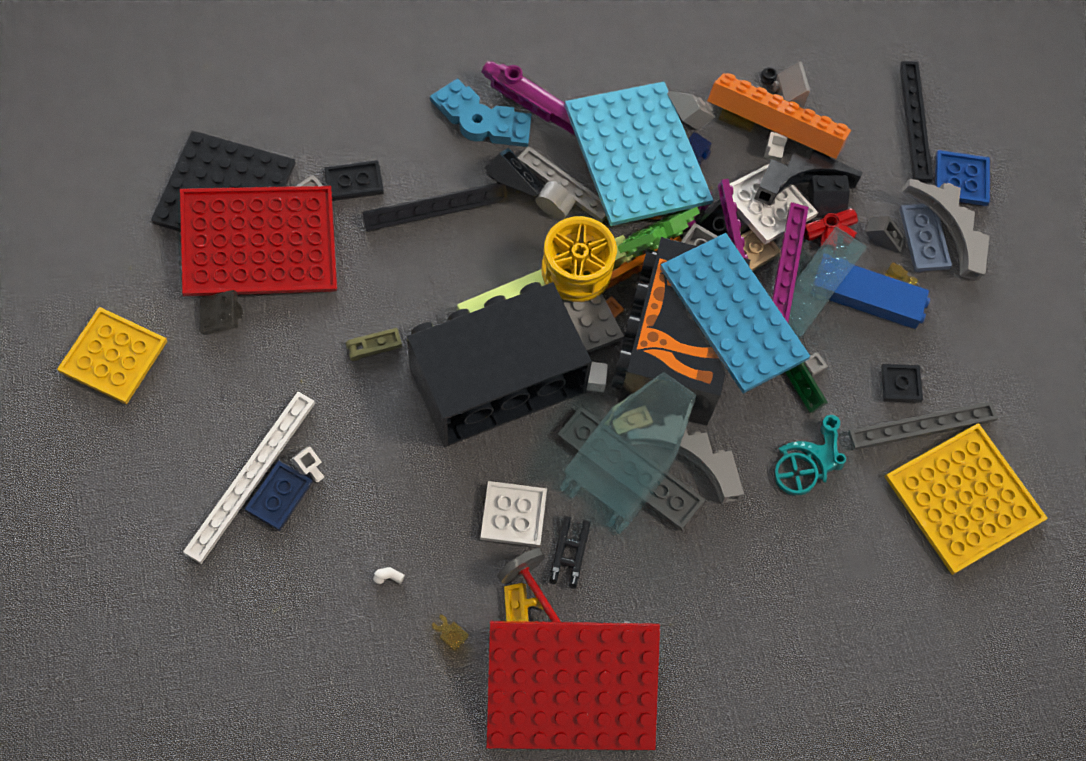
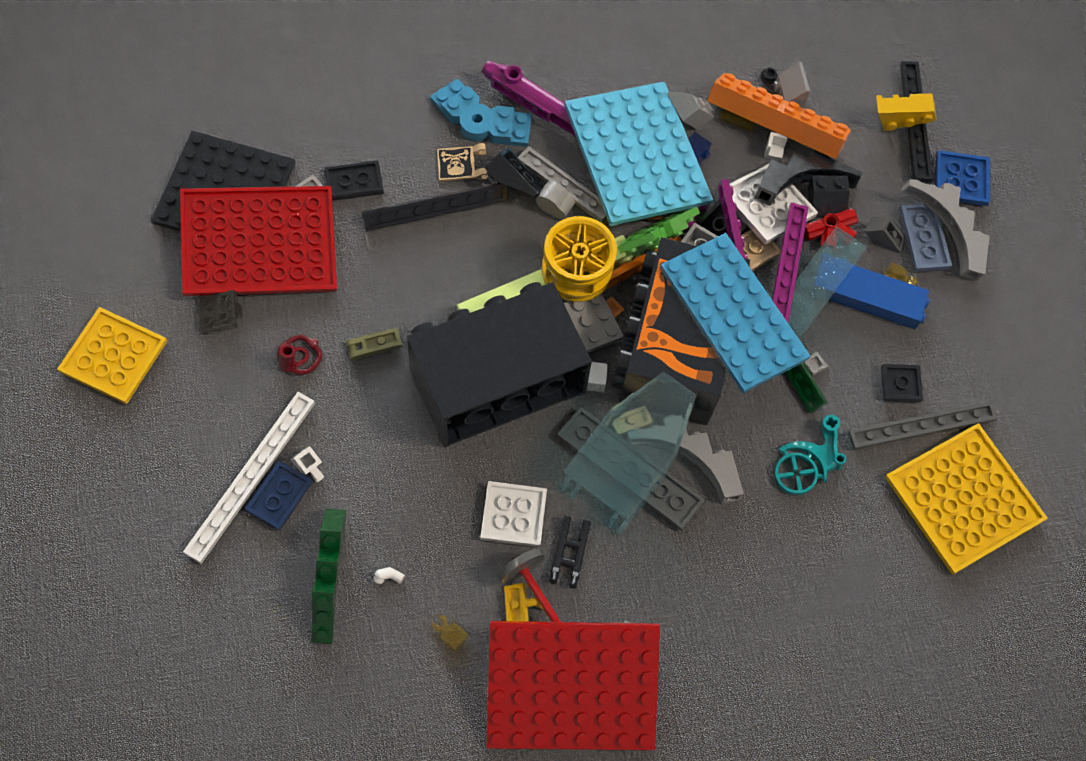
none -> dark red piece [277,334,323,375]
none -> dark green arch [311,509,346,644]
none -> flag [437,143,488,182]
none -> yellow wedge [876,94,937,131]

